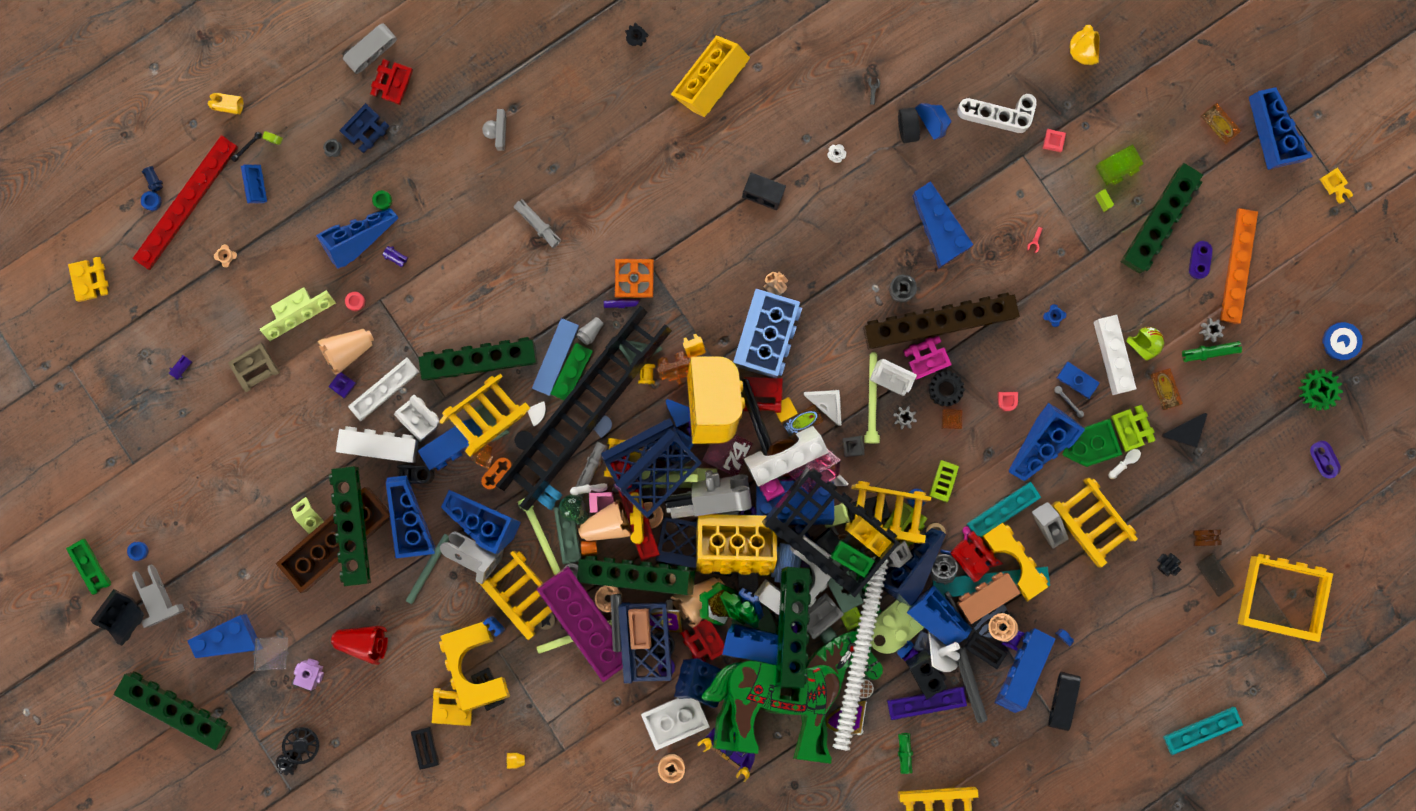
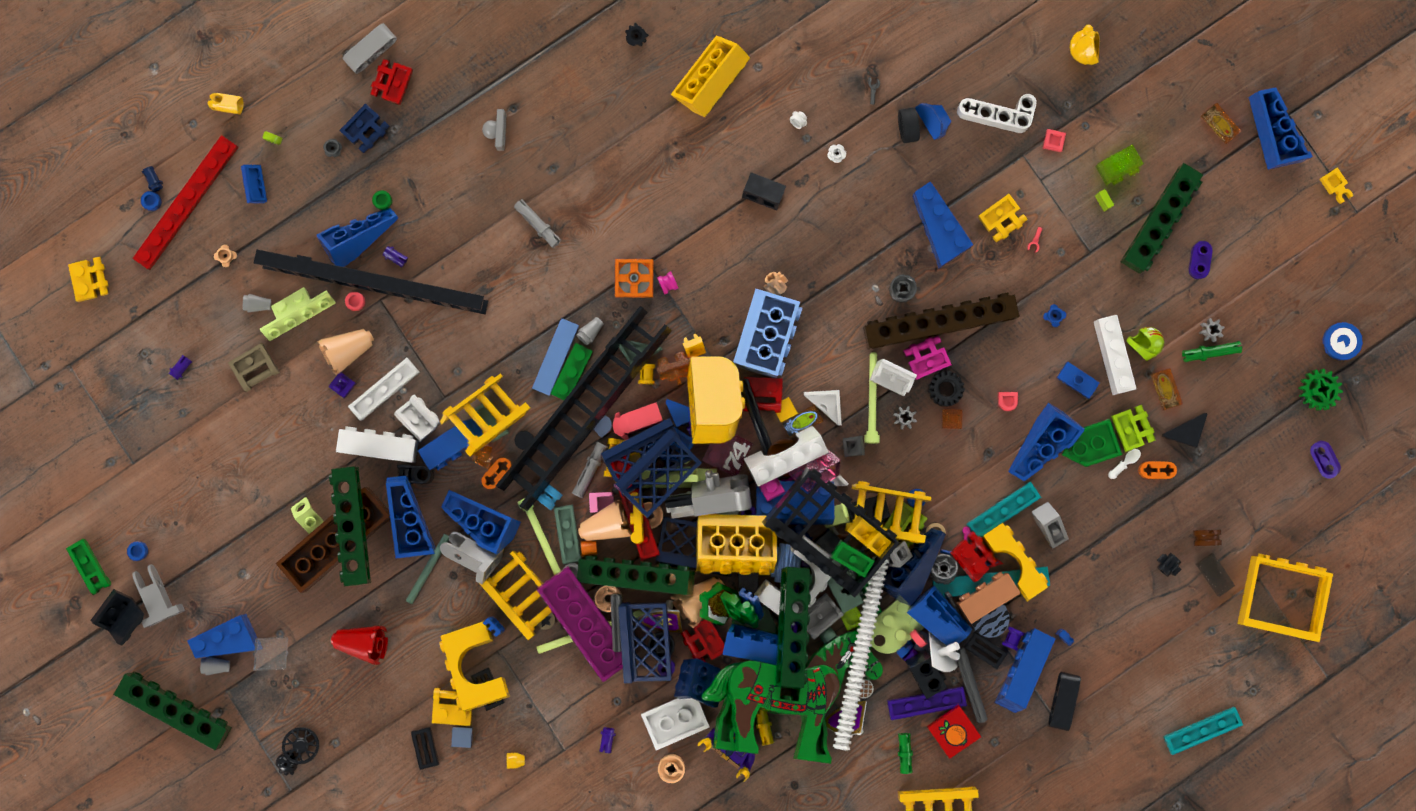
black hinge [231,132,262,162] -> none
lavender brick [293,659,324,690] -> none
dark green brick [418,337,538,381] -> none
white tile [528,401,546,427] -> none
clear green piece [559,494,589,525] -> none
white piece [570,483,608,495] -> none
dark purple piece [604,299,640,308] -> none
nougat tile [628,609,652,649] -> none
lime slope [928,460,959,503] -> none
light nougat wheel [989,613,1018,642] -> none
yellow fence [1051,478,1138,568] -> none
light grey hinge [1054,386,1084,418] -> none
orange plate [1220,208,1258,324] -> none
none -> light grey cone [200,657,230,676]
none -> light grey cone [243,294,272,313]
none -> black ladder [253,249,489,315]
none -> sand blue tile [451,726,473,748]
none -> dark purple pin [599,727,616,753]
none -> coral piece [612,402,663,440]
none -> dark pink wheel [657,271,679,295]
none -> yellow pin [756,709,774,746]
none -> white plate [790,111,807,129]
none -> coral tile [910,628,928,648]
none -> red tile [927,704,981,759]
none -> yellow plate [978,194,1027,242]
none -> orange beam [1138,461,1177,479]

